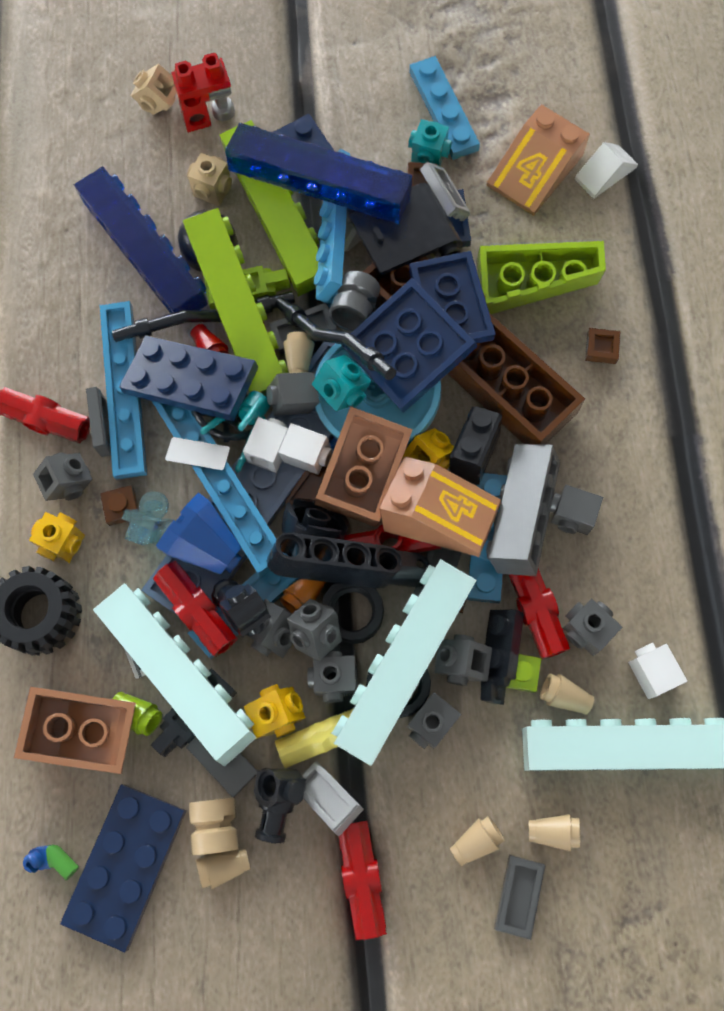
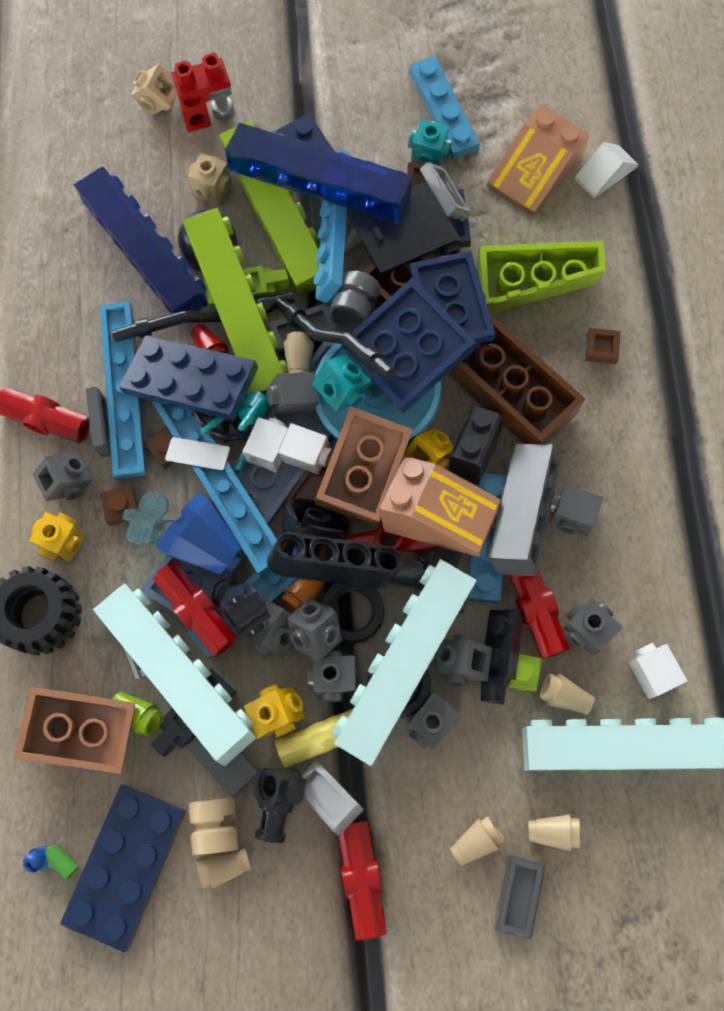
none -> reddish brown plate [144,426,175,470]

